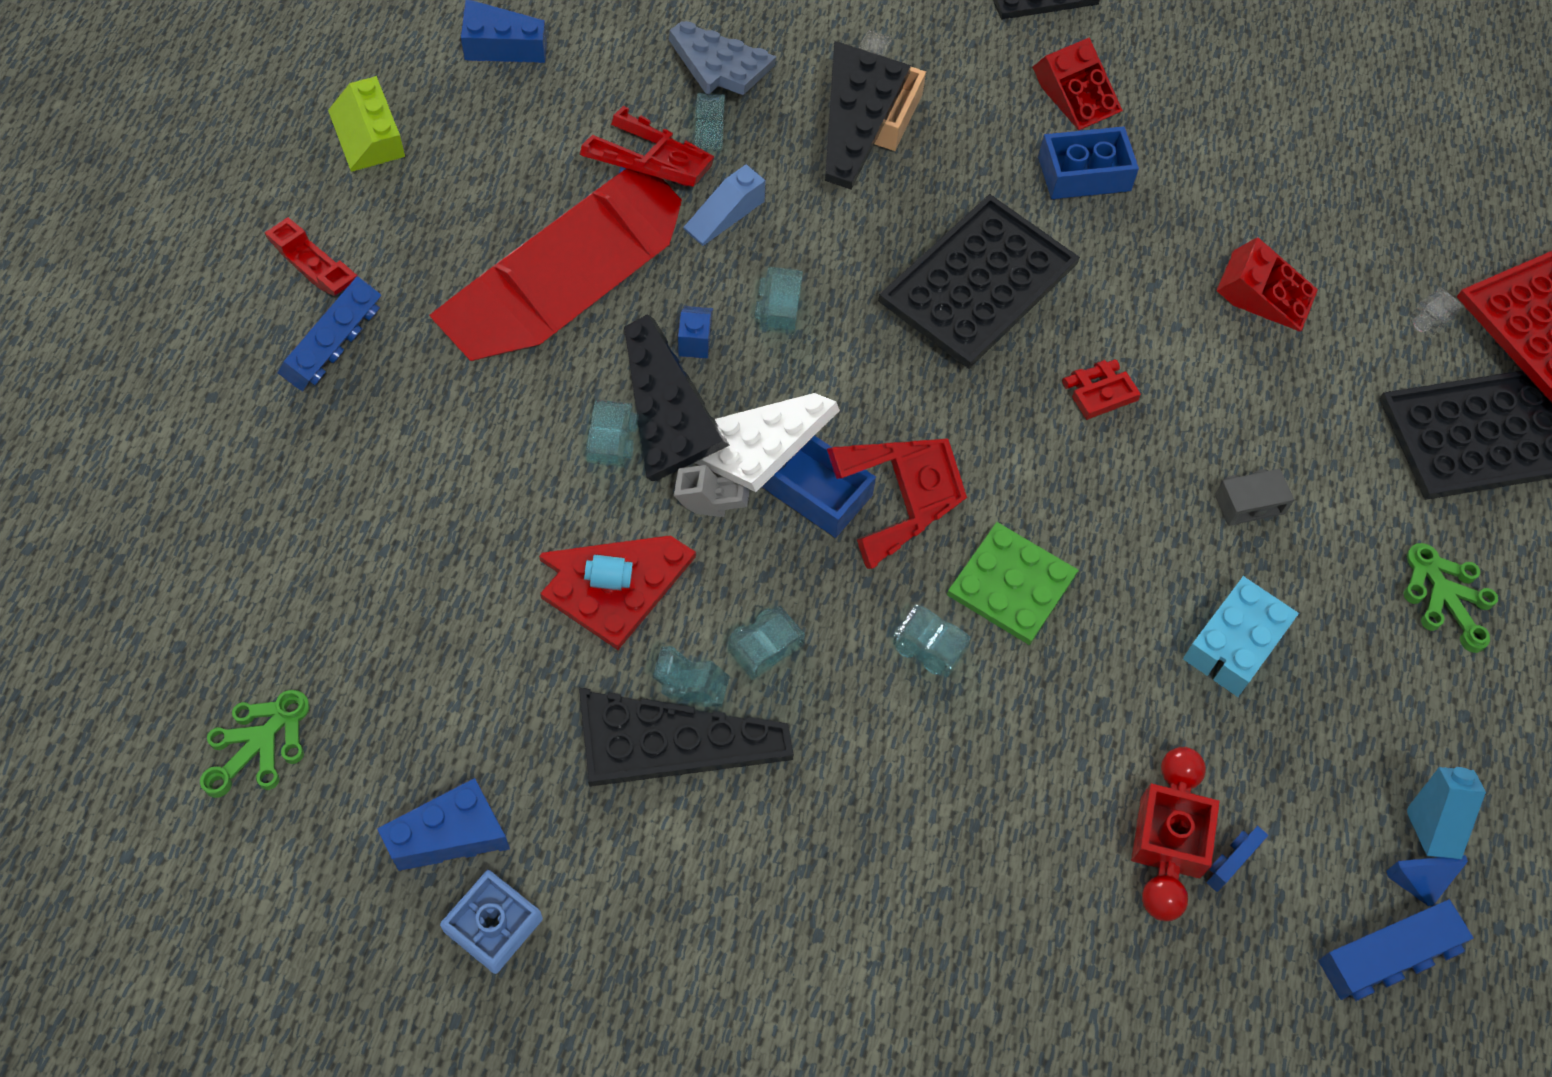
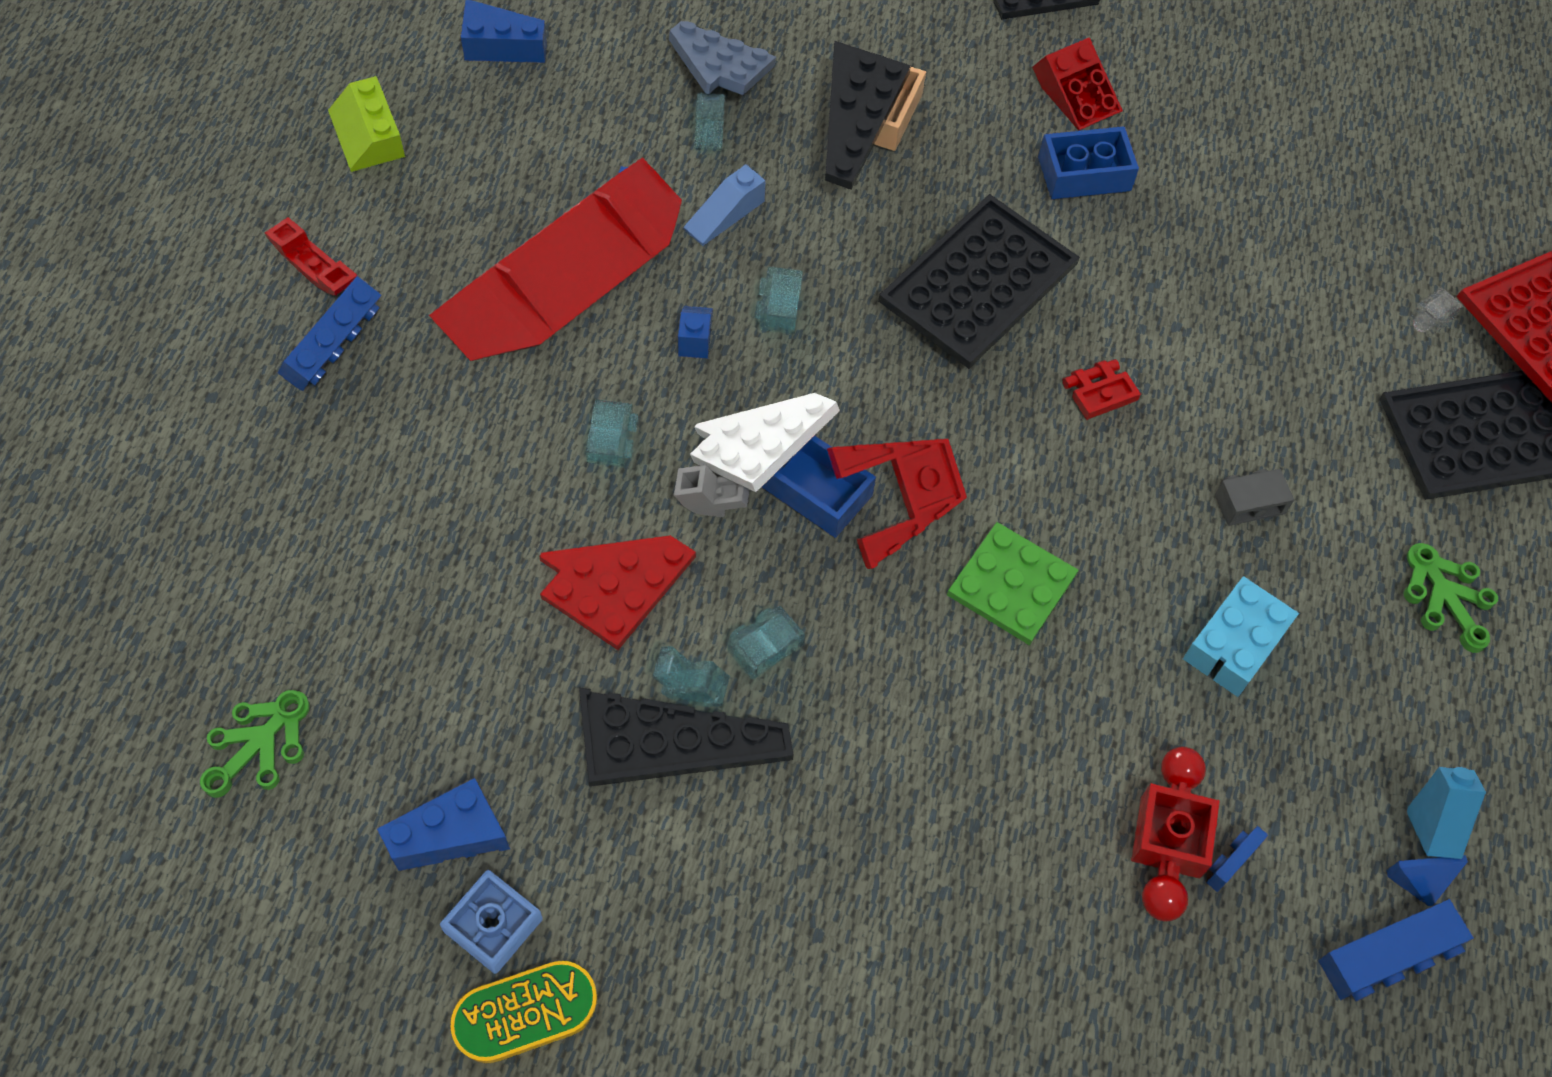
red wing [580,106,715,187] -> none
medium azure brick [584,555,633,591] -> none
black wing [624,314,730,481] -> none
clear tile [859,30,892,57] -> none
clear light blue brick [893,604,971,677] -> none
red slope [1216,237,1318,332] -> none
none -> tile [450,961,597,1063]

